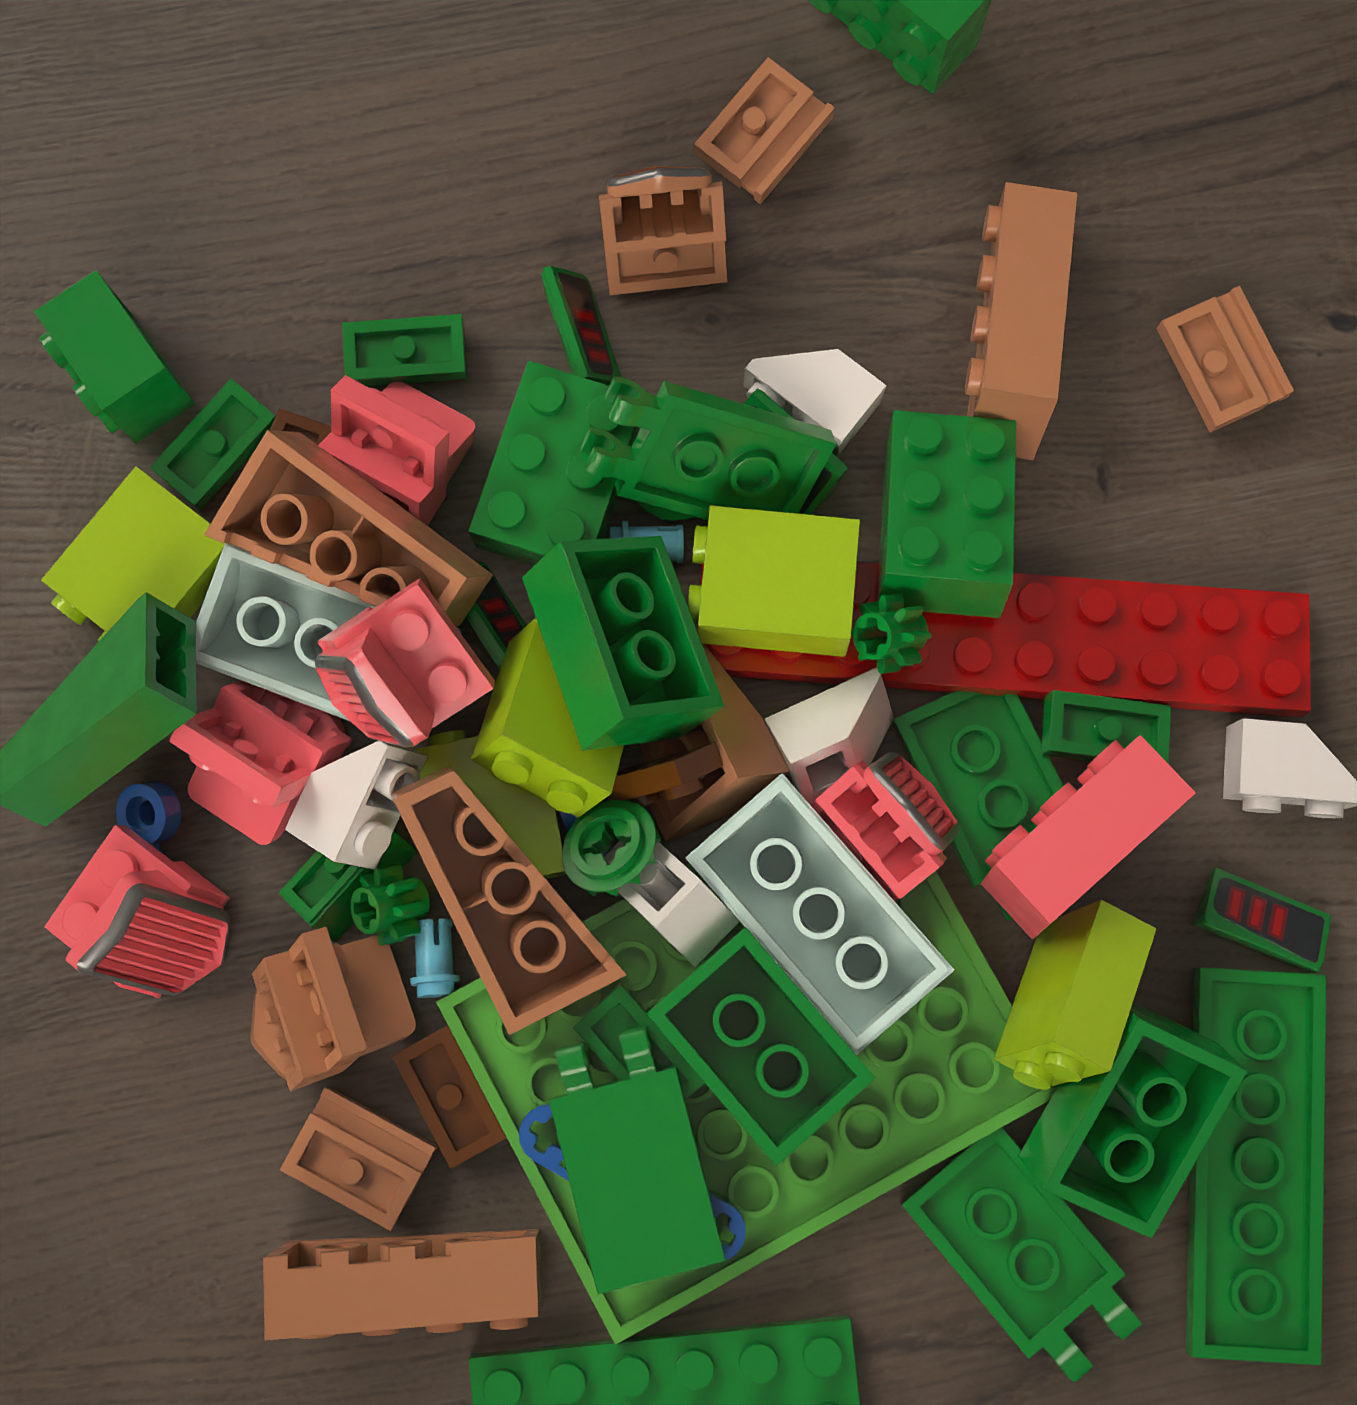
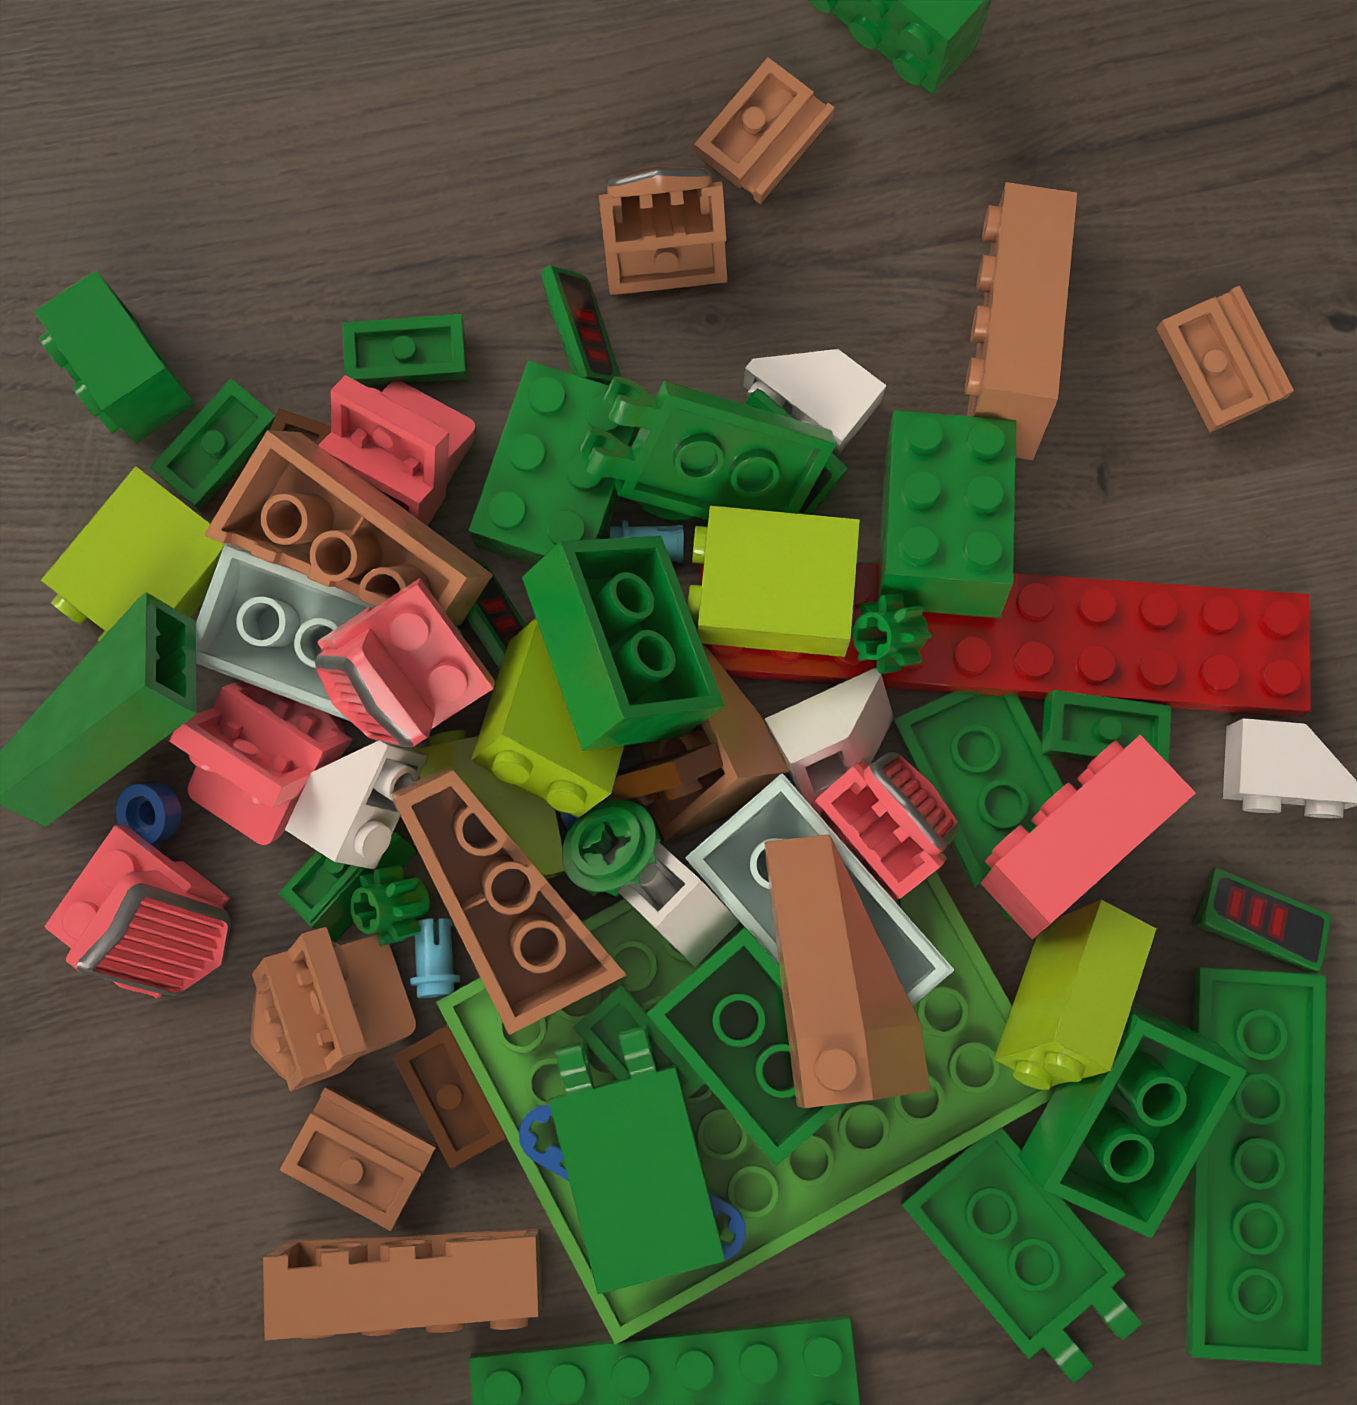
none -> nougat wedge [764,834,930,1108]

